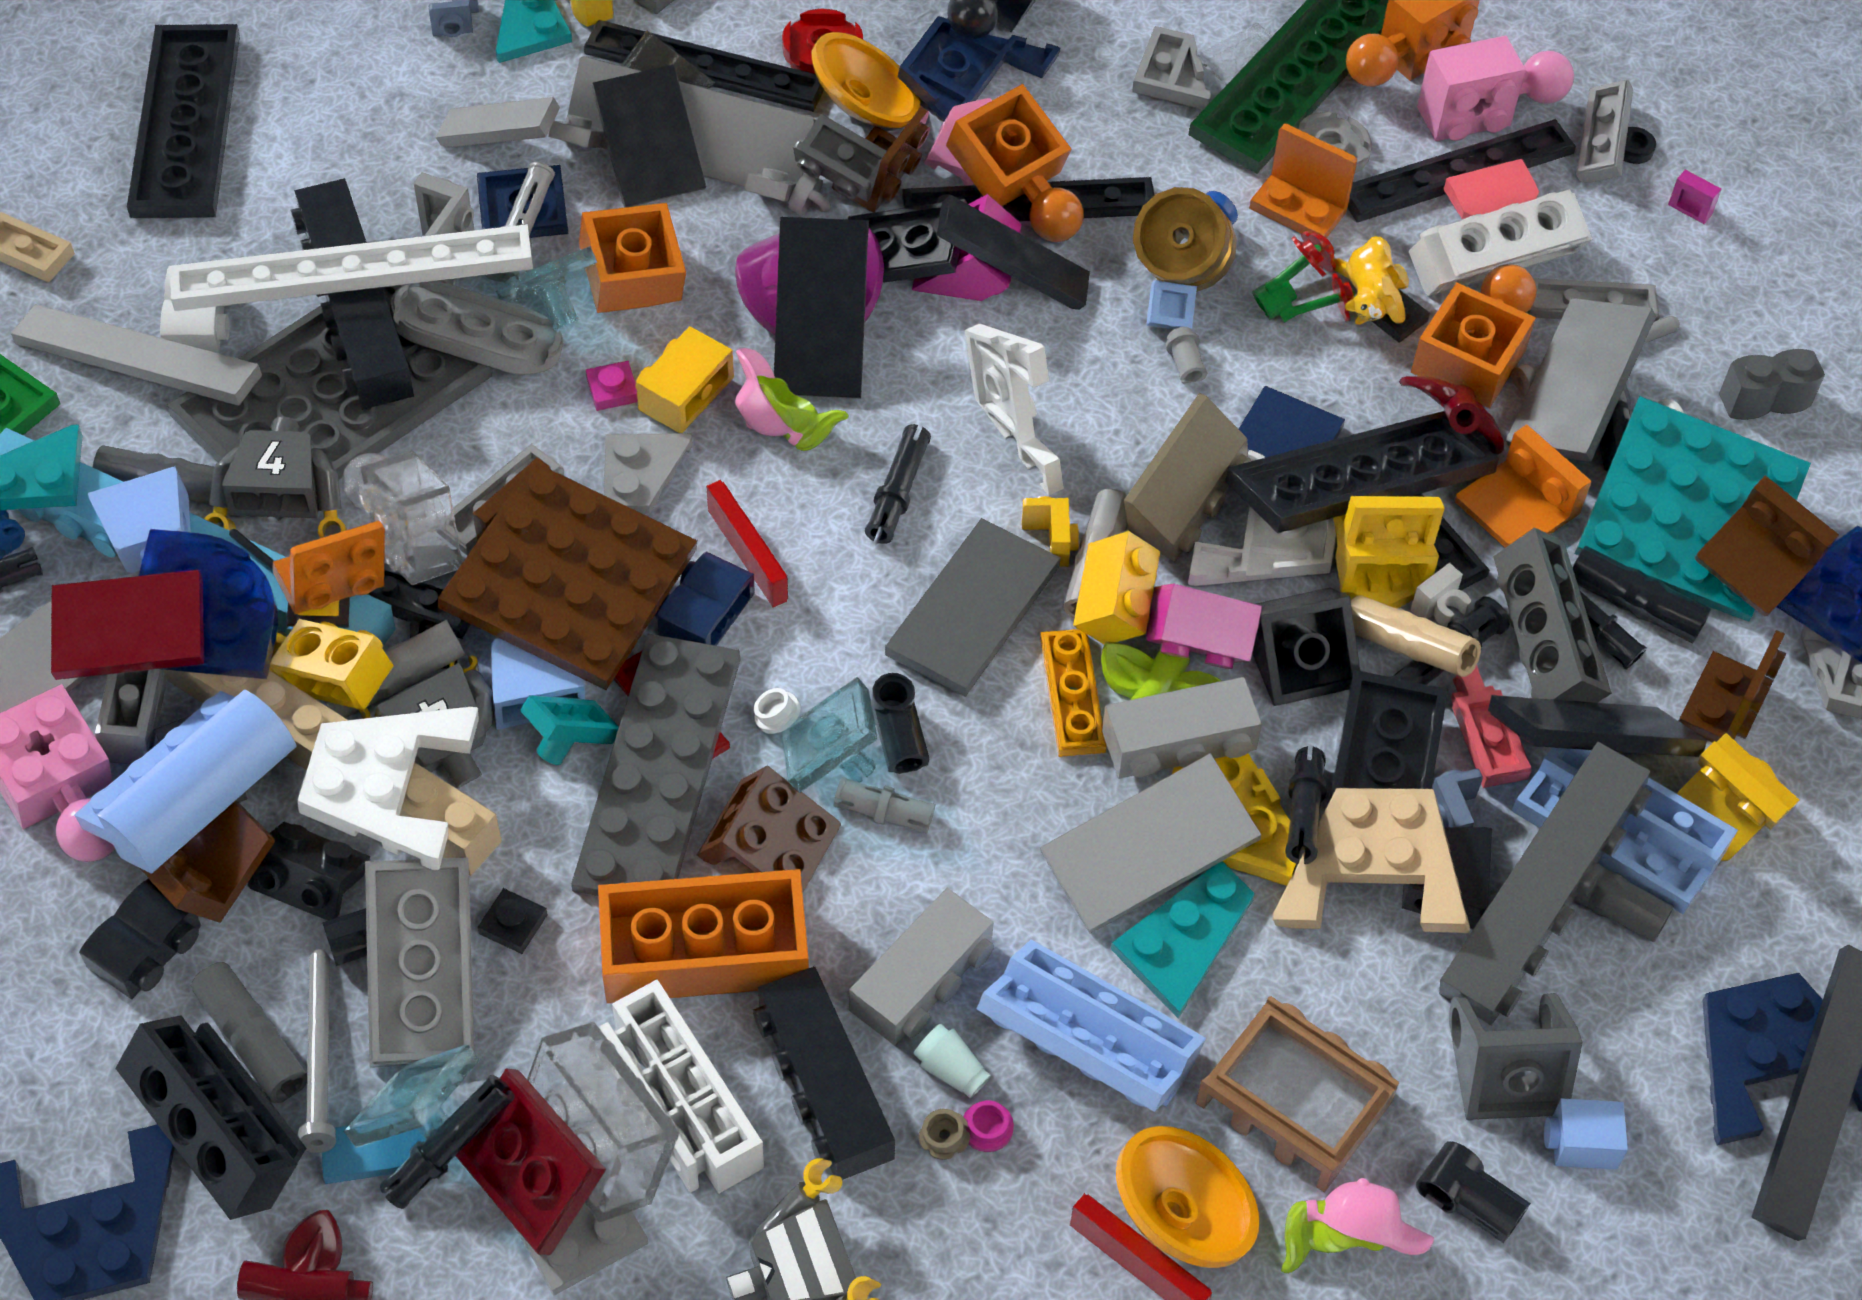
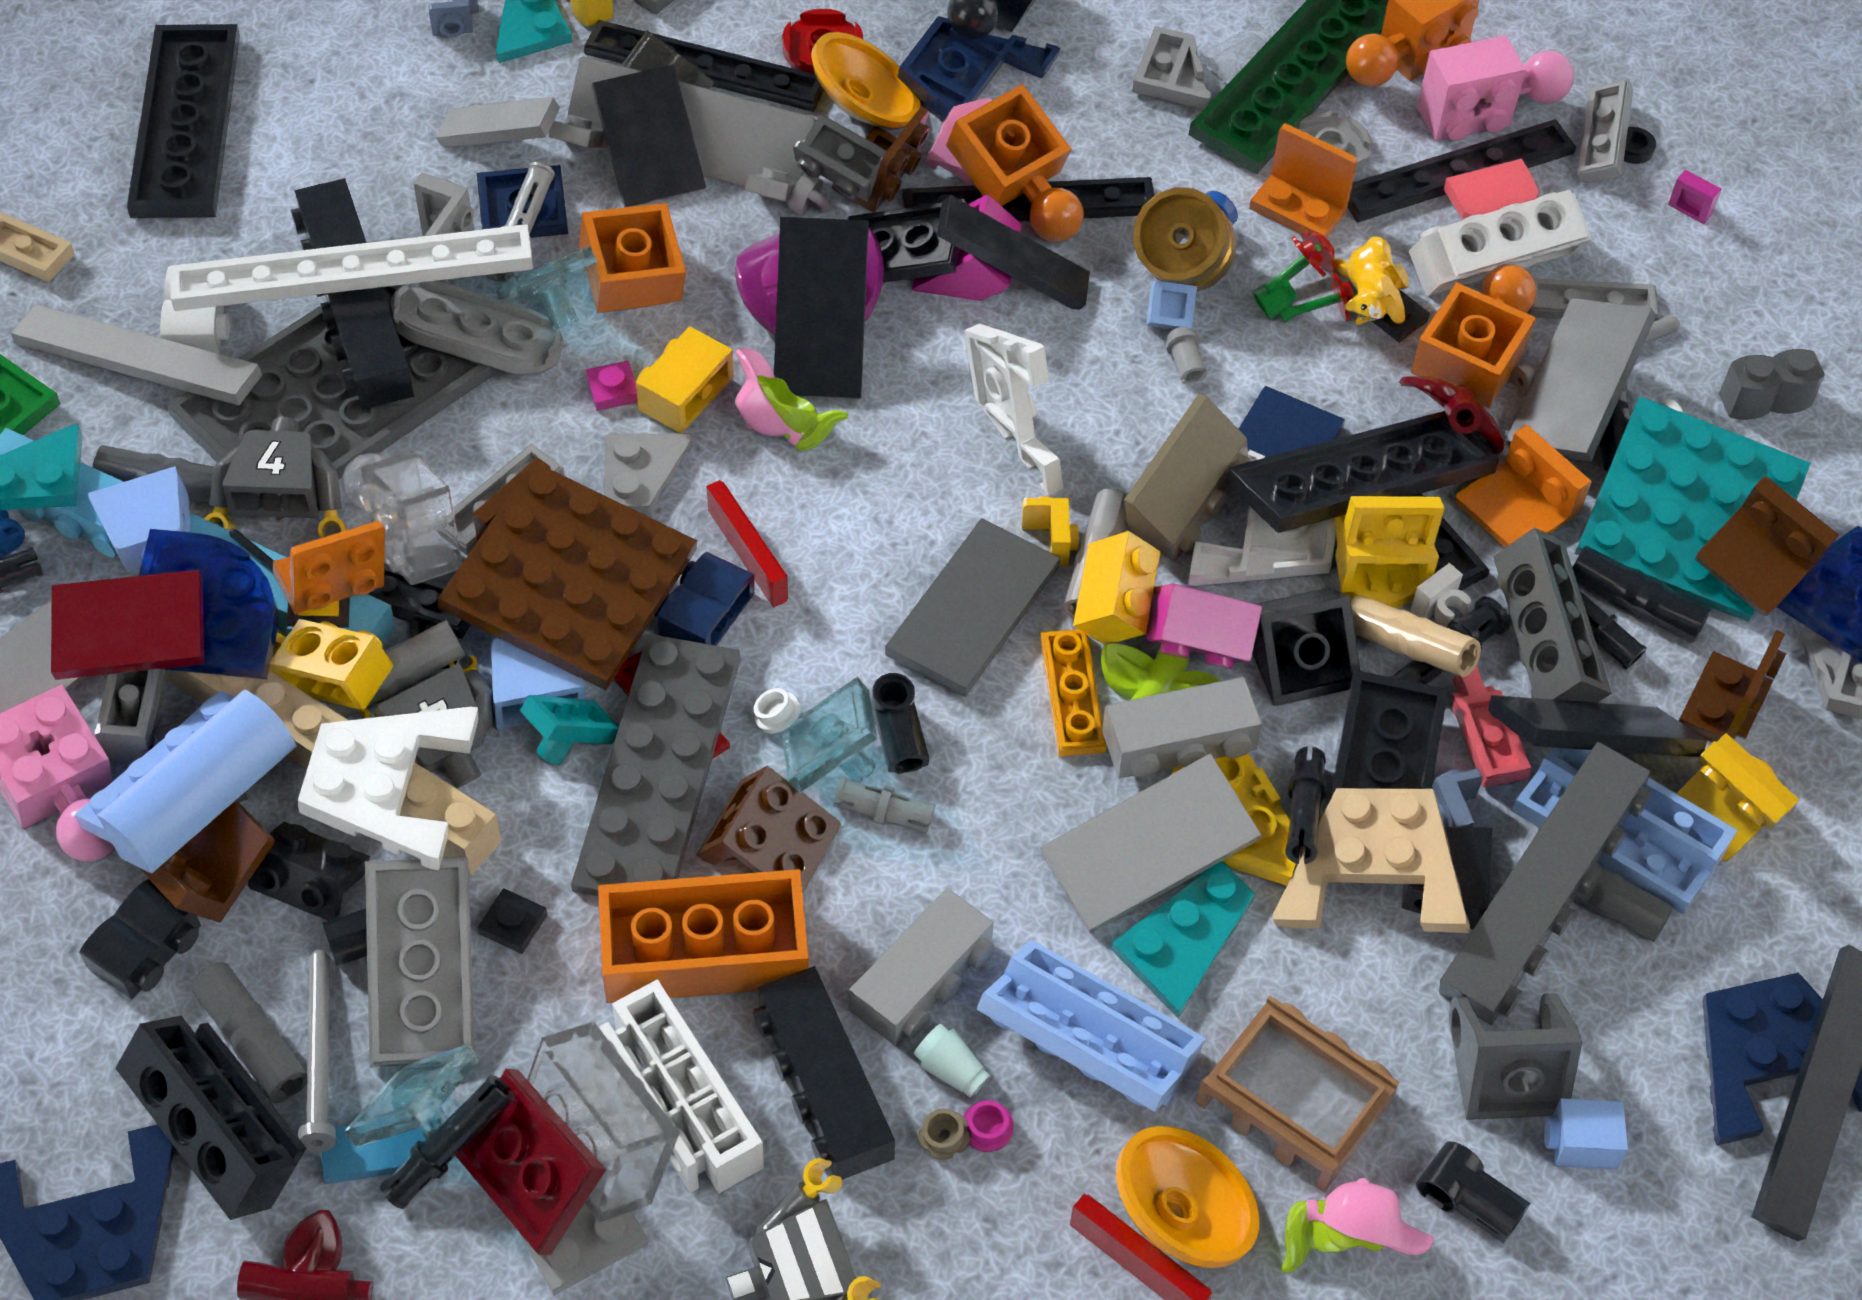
black pin [865,424,931,544] -> none

